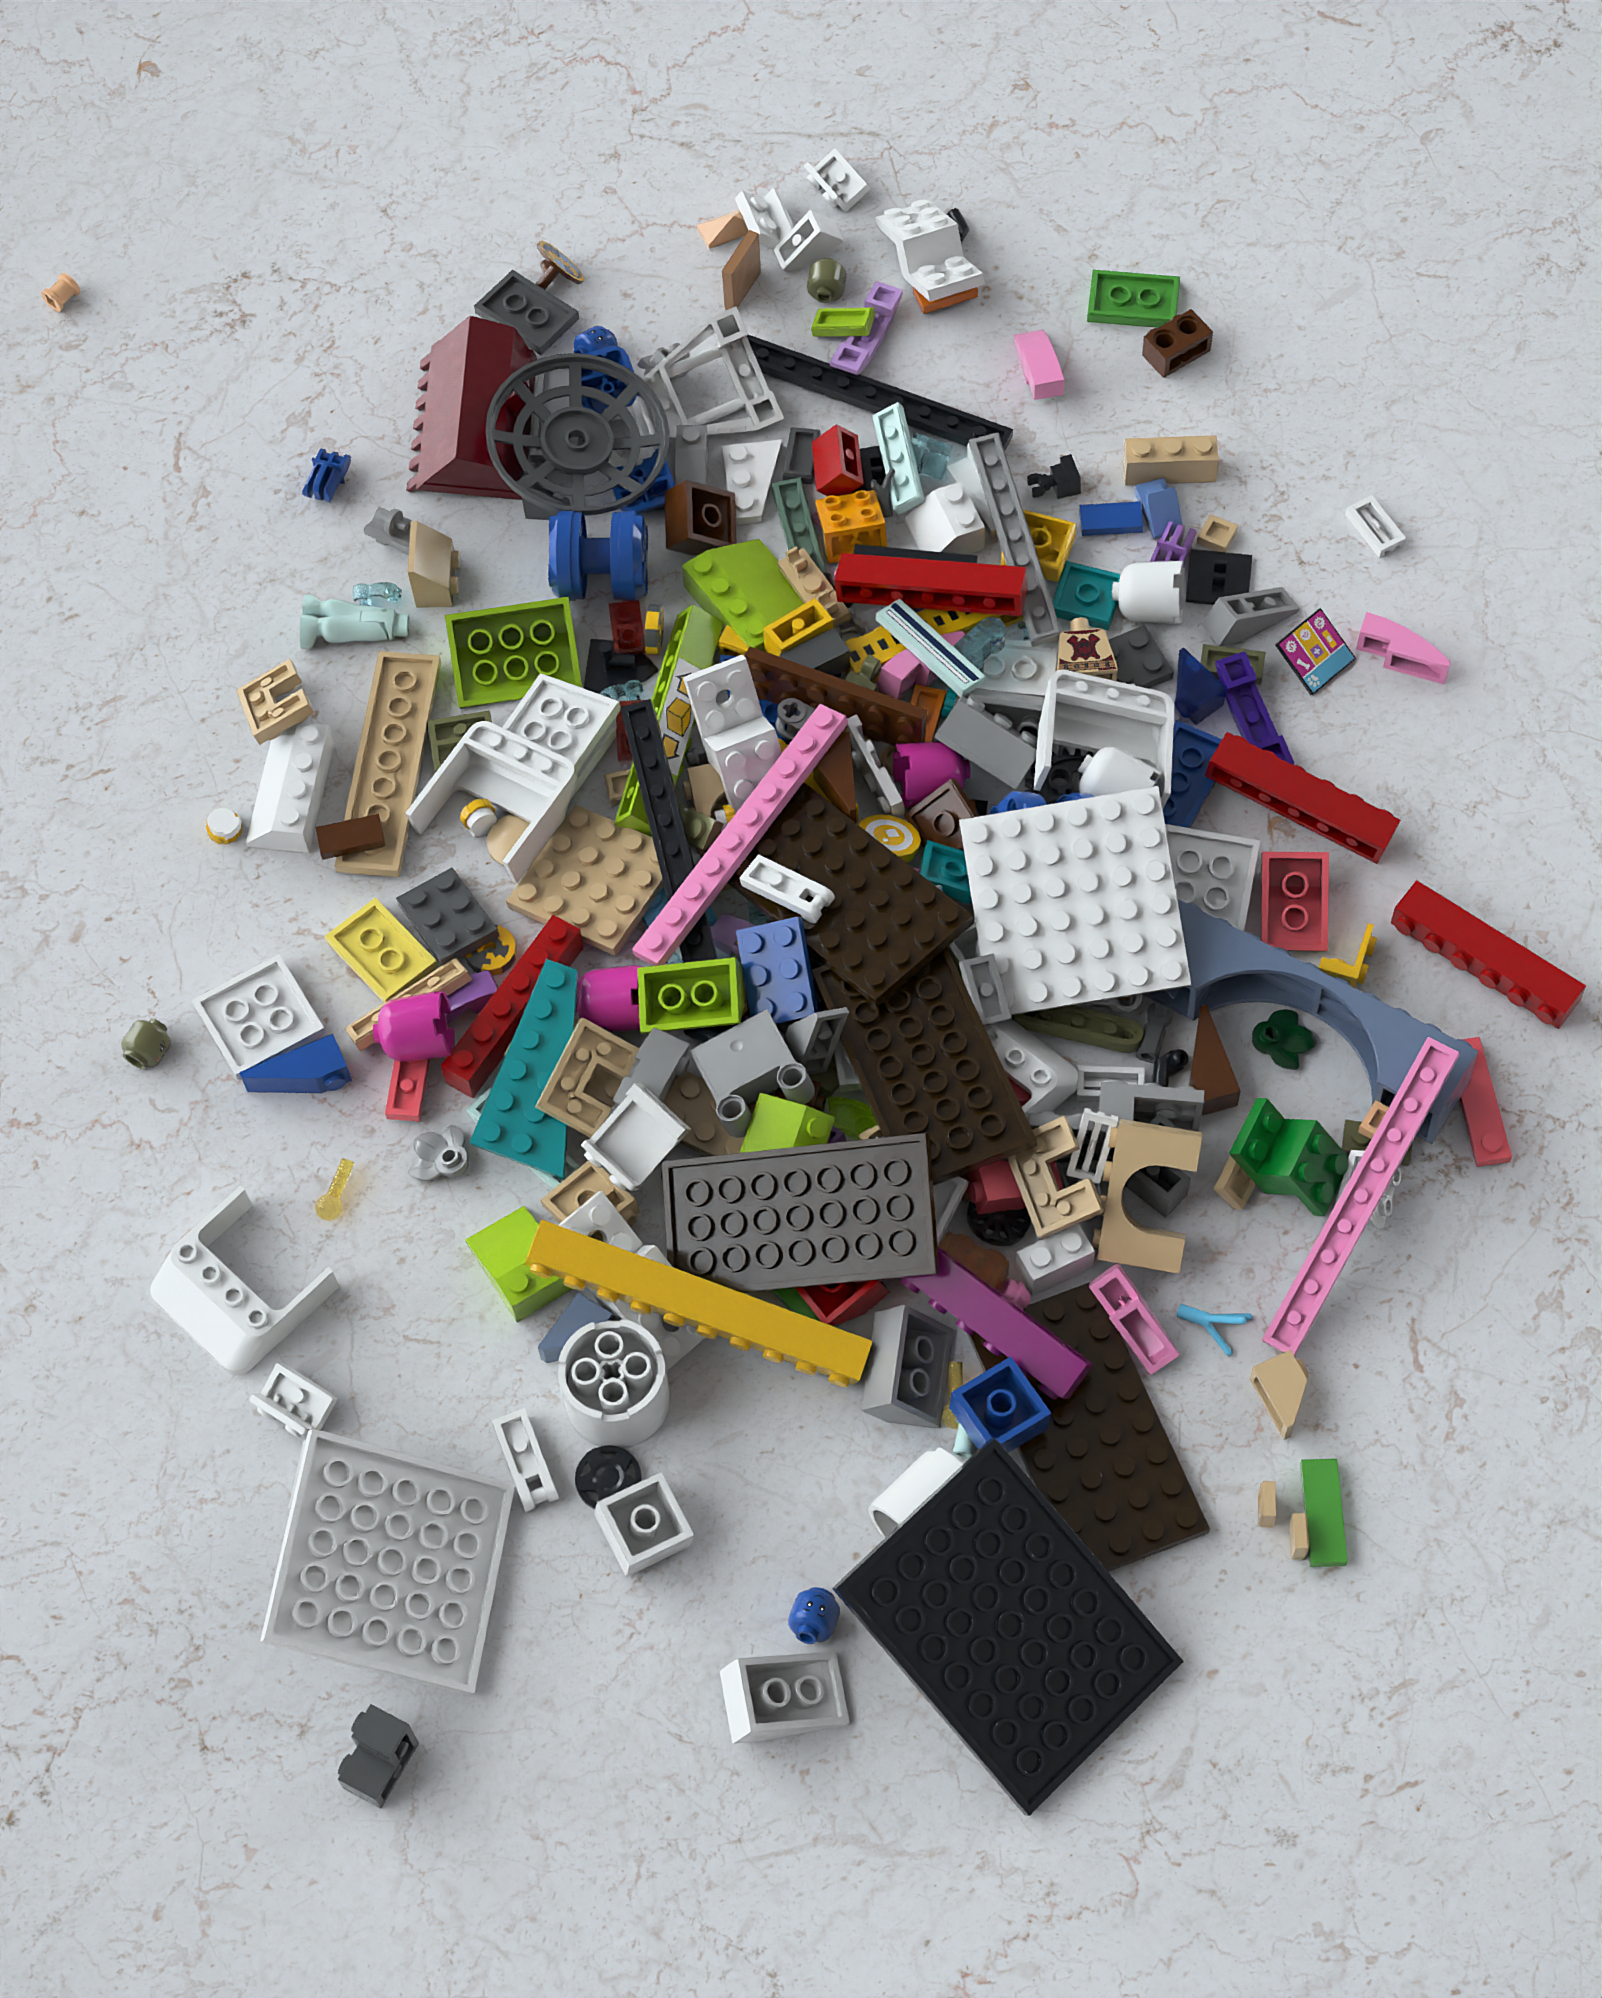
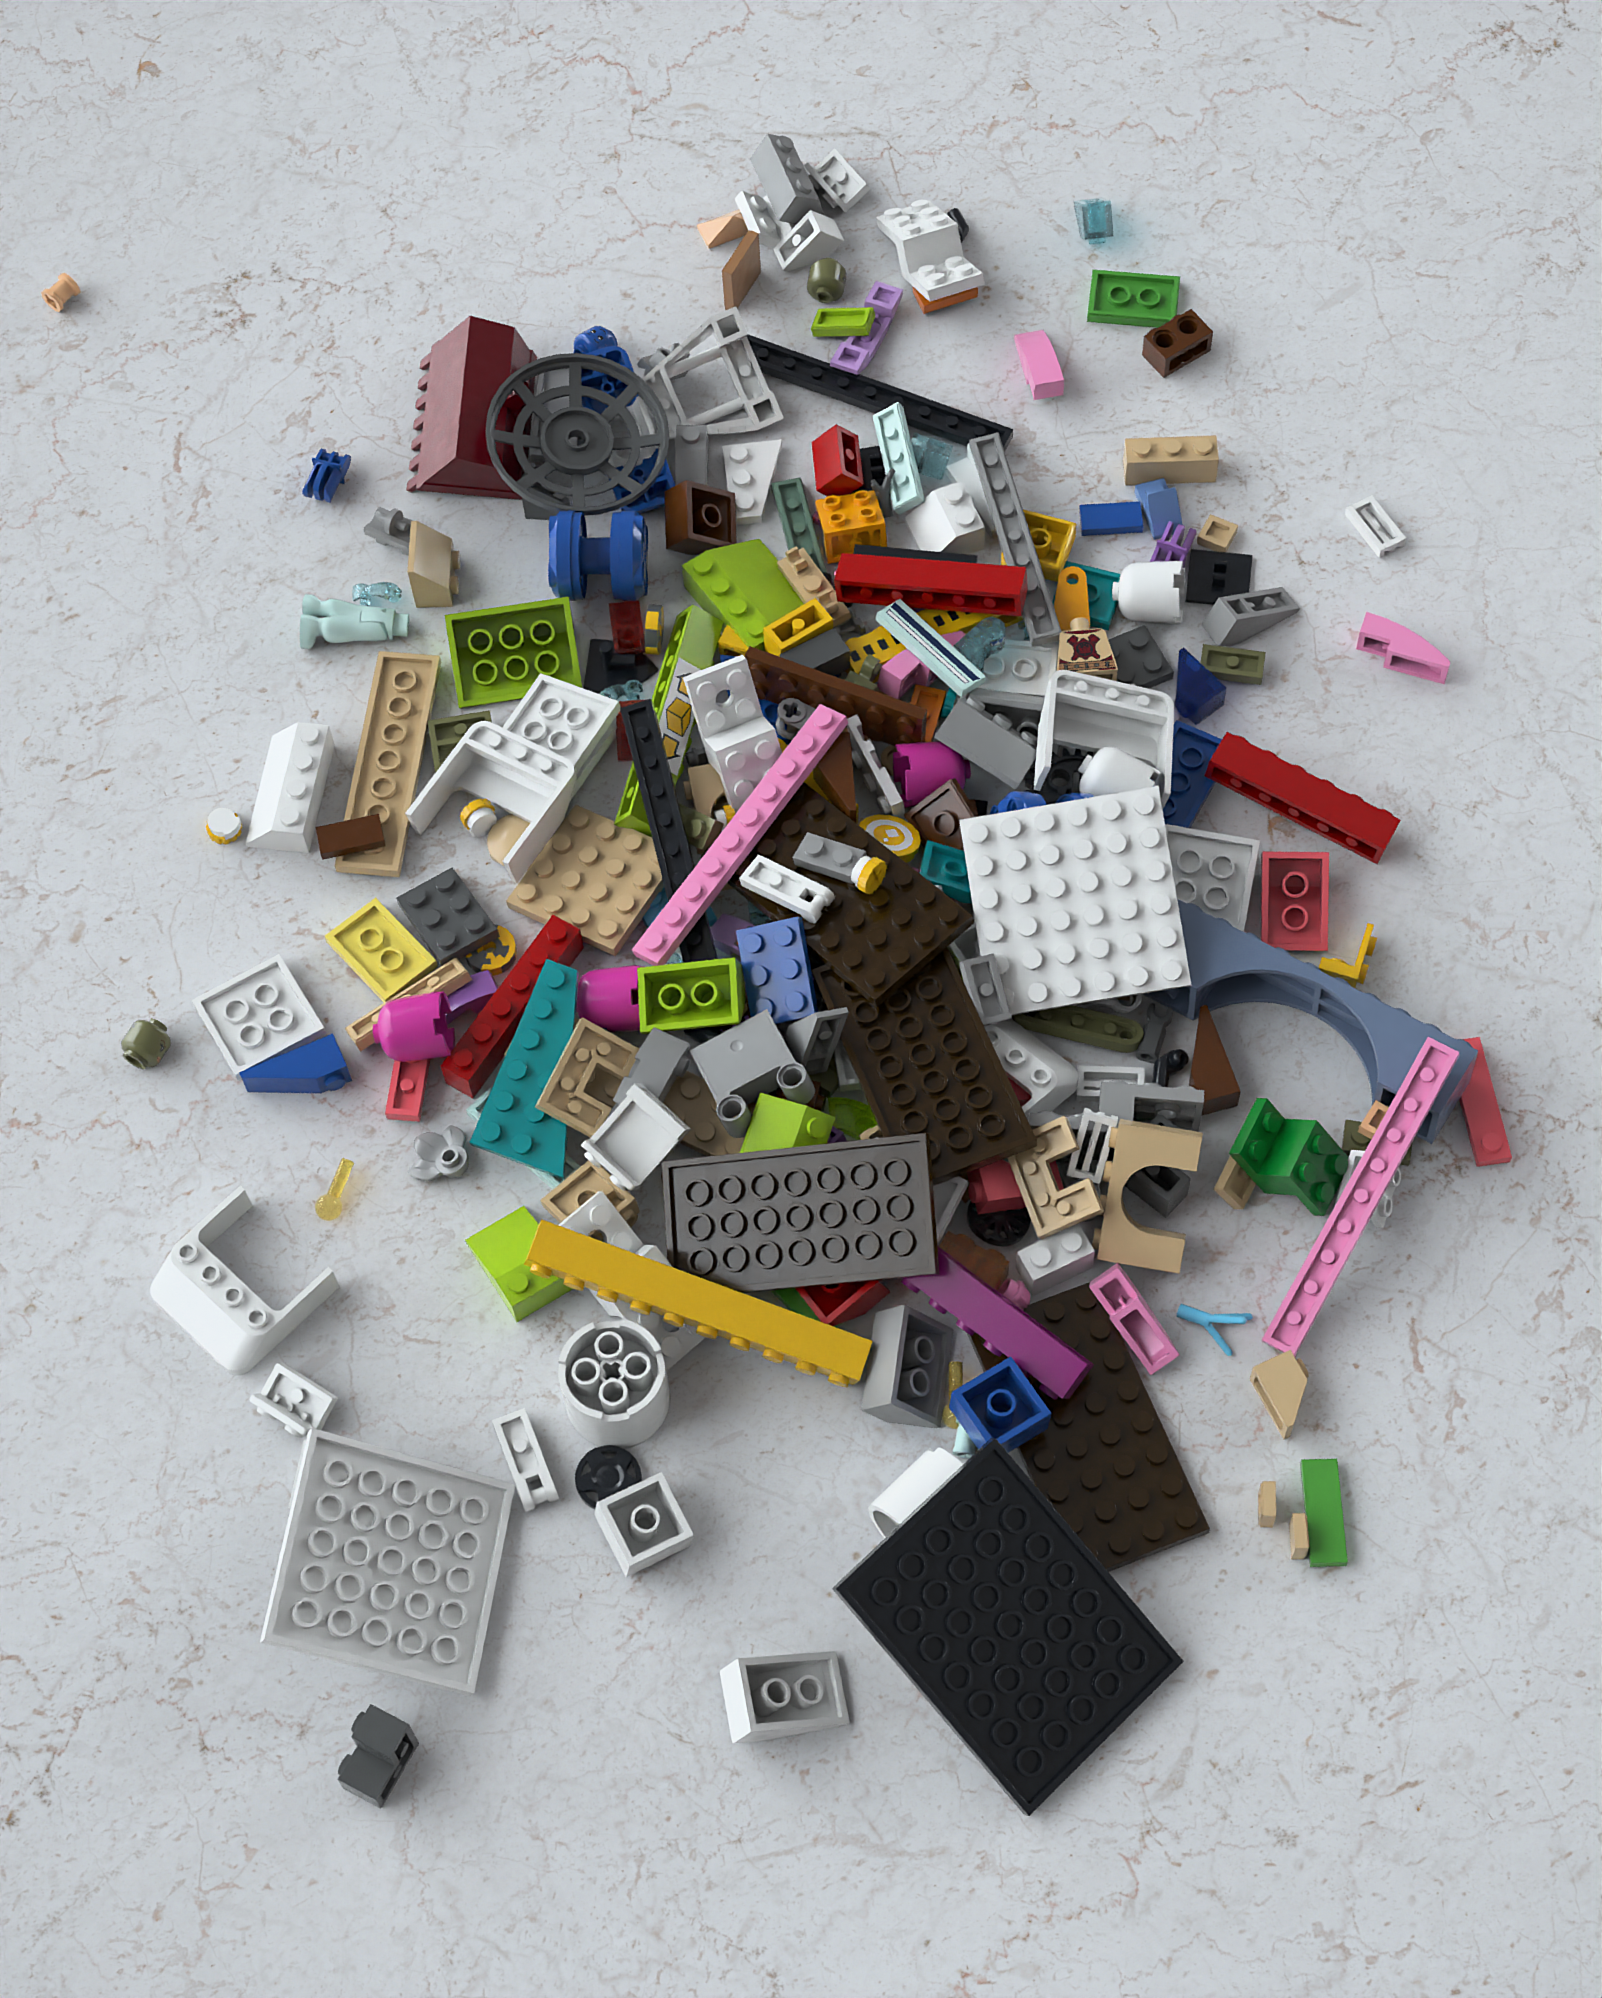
tan plate [236,659,314,745] -> none
dark grey plate [474,269,579,355] -> none
shield [535,241,584,290] -> none
sand blue slope [538,1292,614,1363] -> none
tan tile [604,769,630,807] -> none
dark grey tile [782,427,821,484] -> none
blue head [788,1587,840,1644] -> none
black piece [1027,454,1081,499] -> none
dark purple slope [1215,651,1295,765] -> none
dark green plate [1252,1009,1317,1070] -> none
piece [1275,608,1356,696] -> none
red brick [1391,880,1586,1029] -> none
none -> light grey slope [750,133,824,224]
none -> light grey plate [792,832,867,884]
none -> yellow piece [851,856,887,894]
none -> light orange piece [1054,566,1090,631]
none -> clear light blue slope [1073,198,1114,244]

